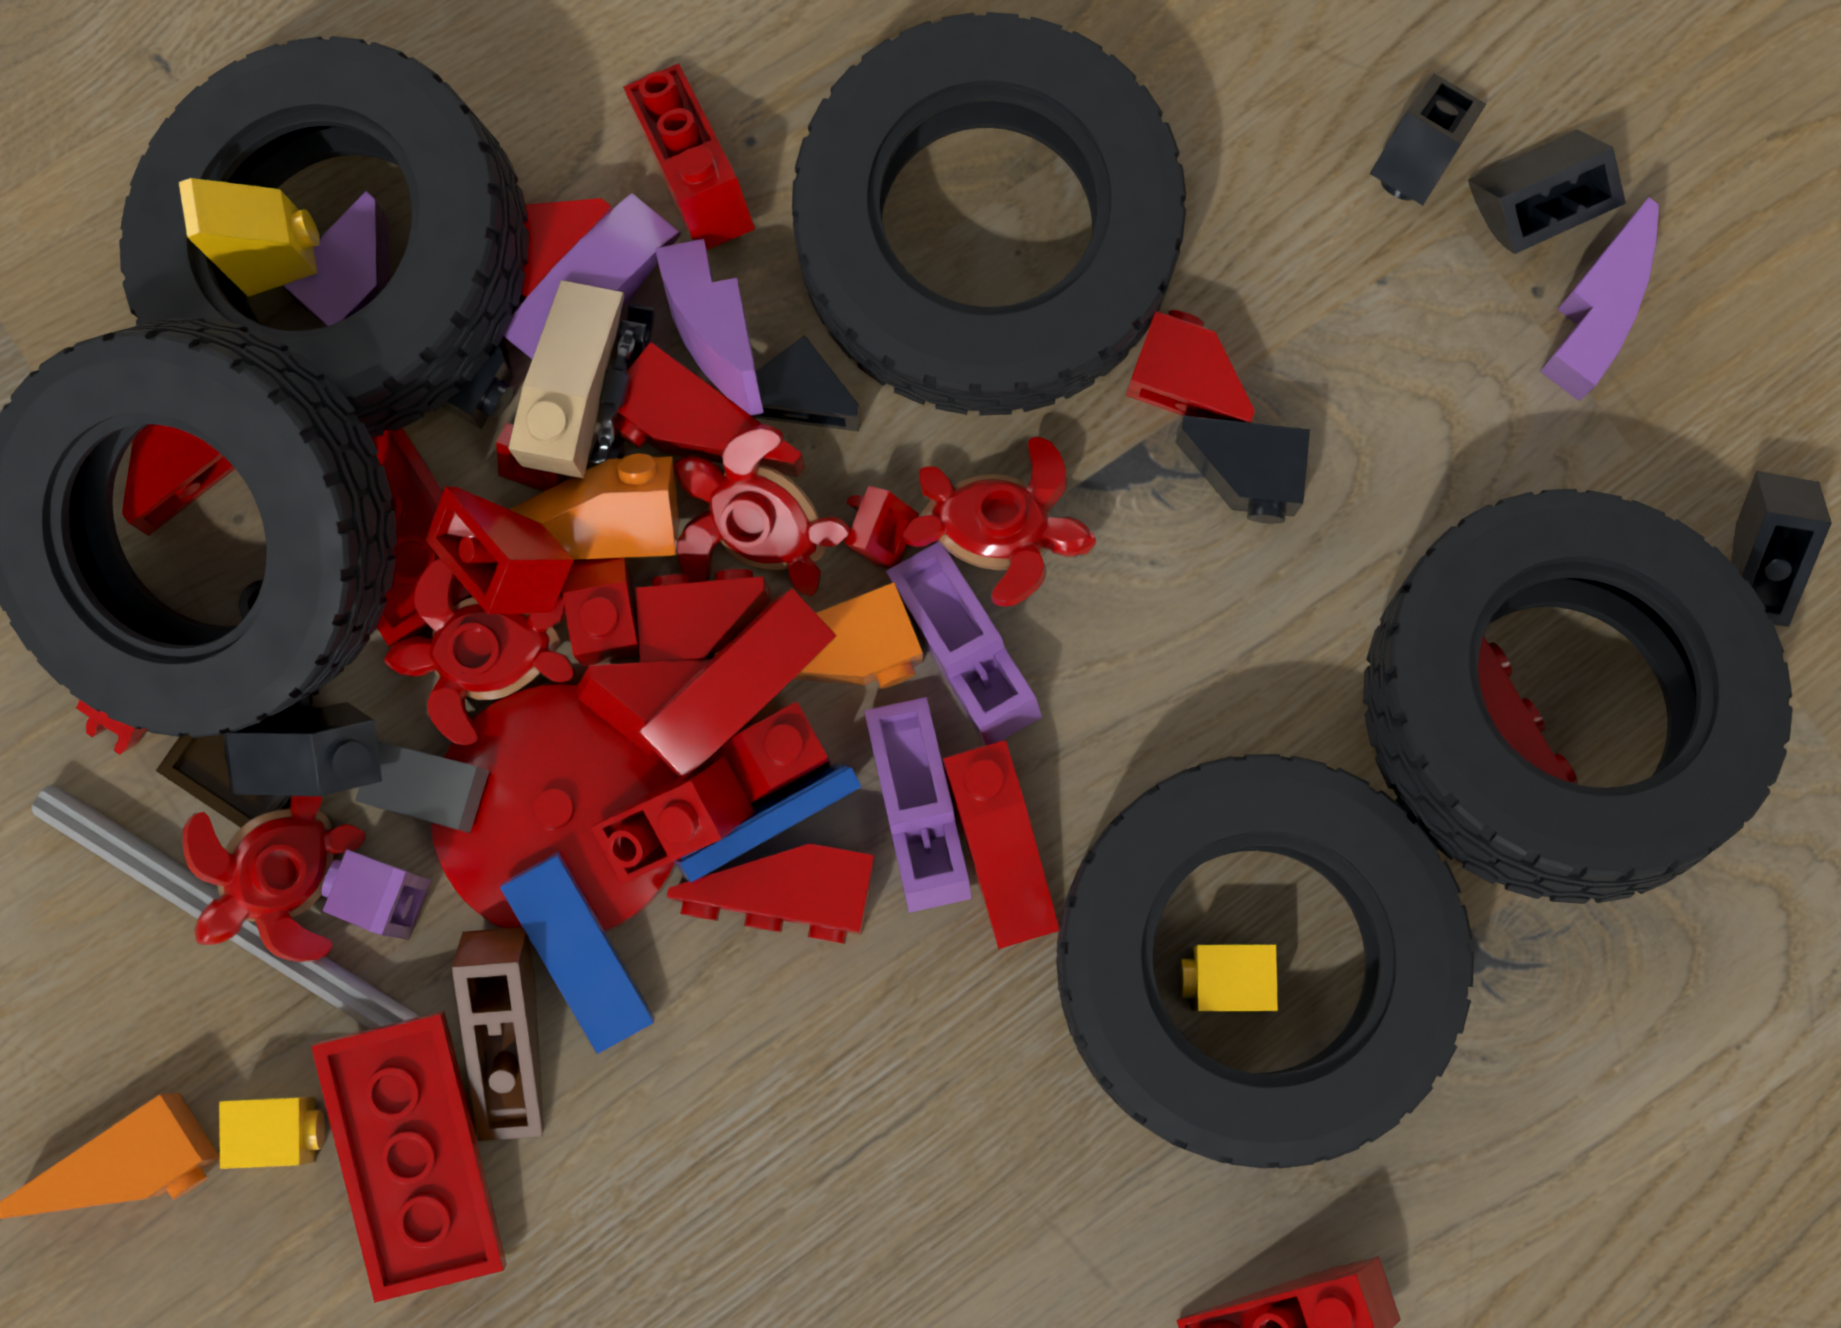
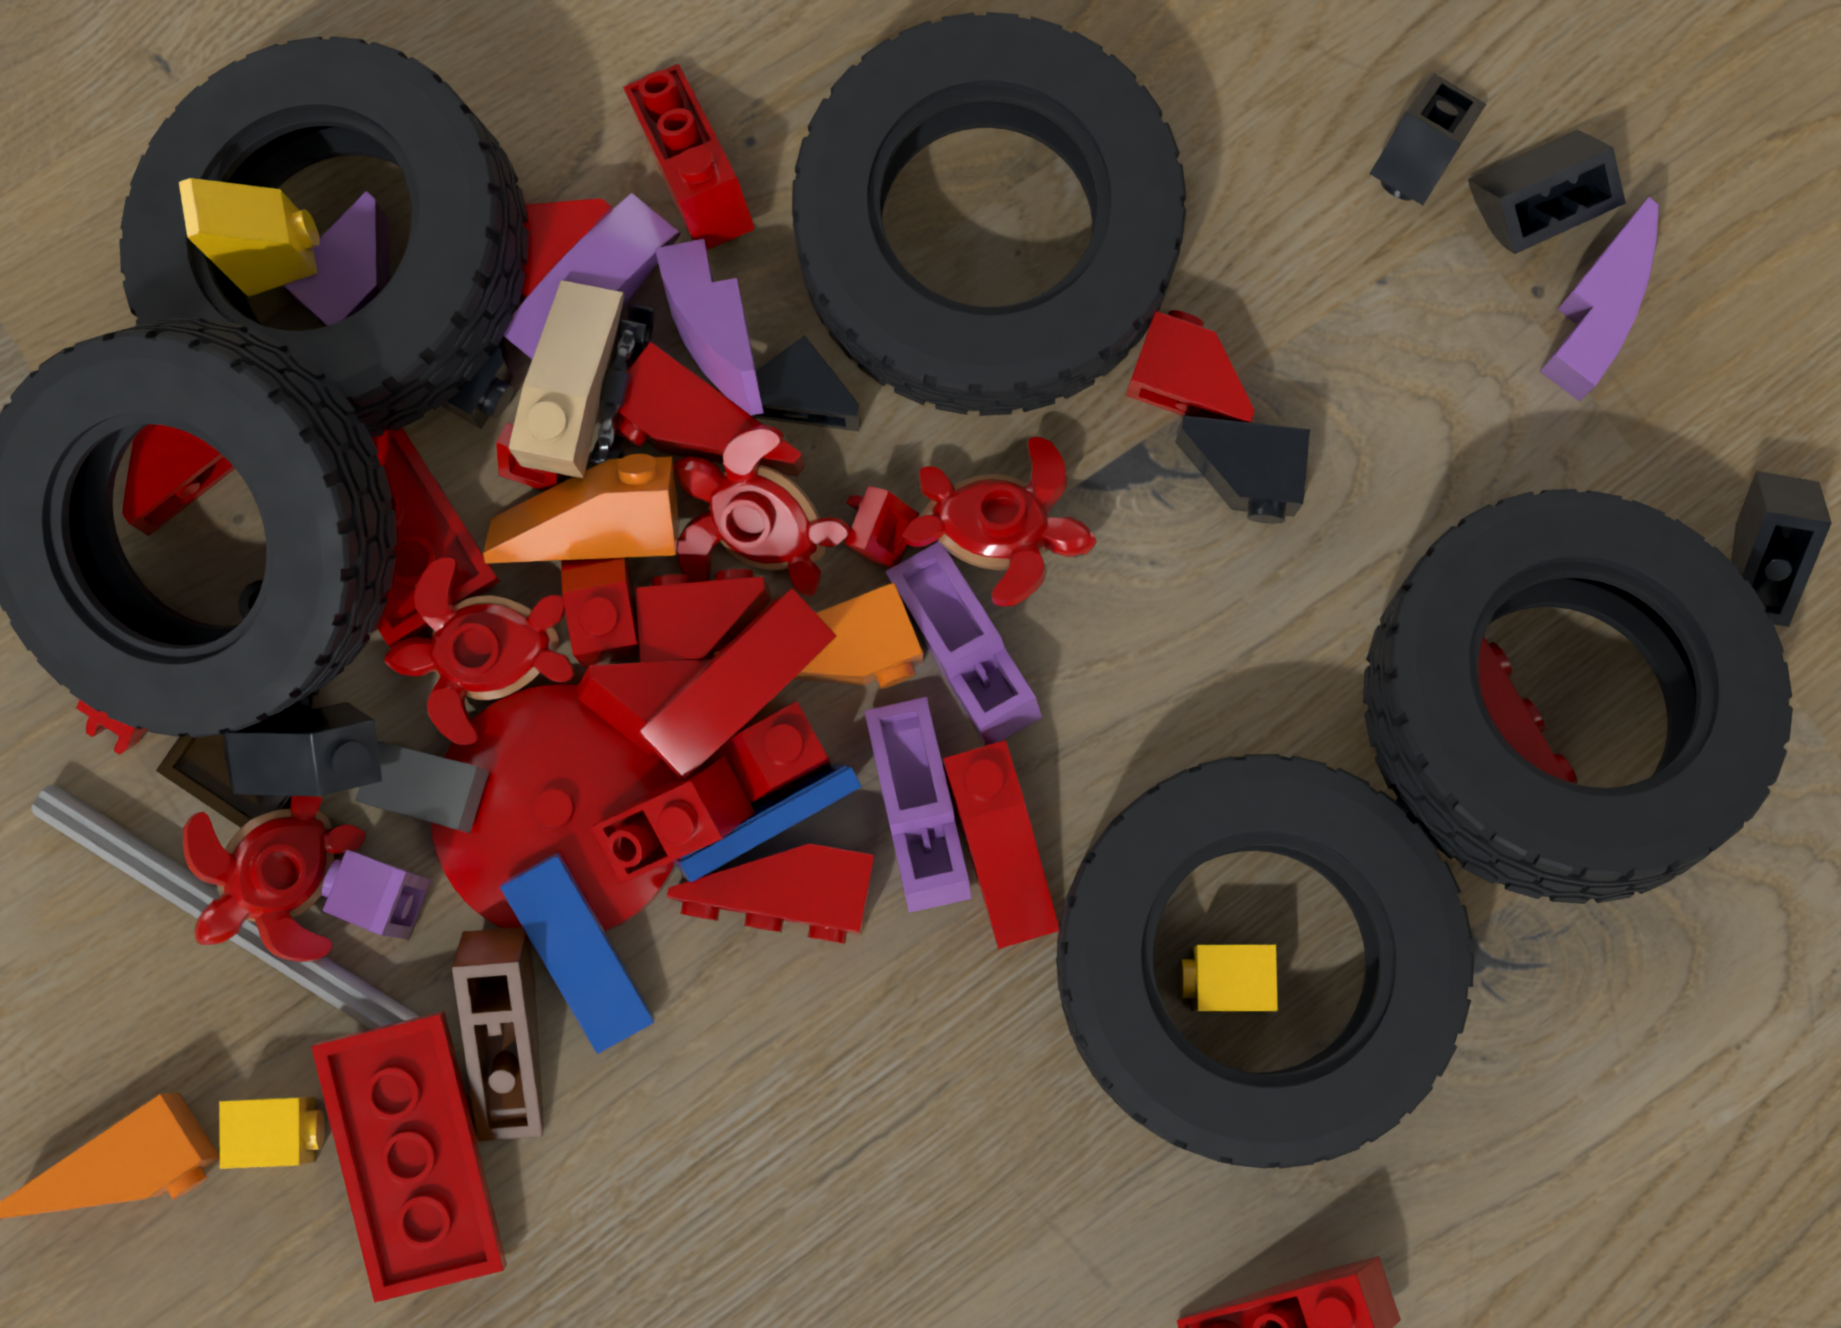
red slope [425,486,574,614] -> none

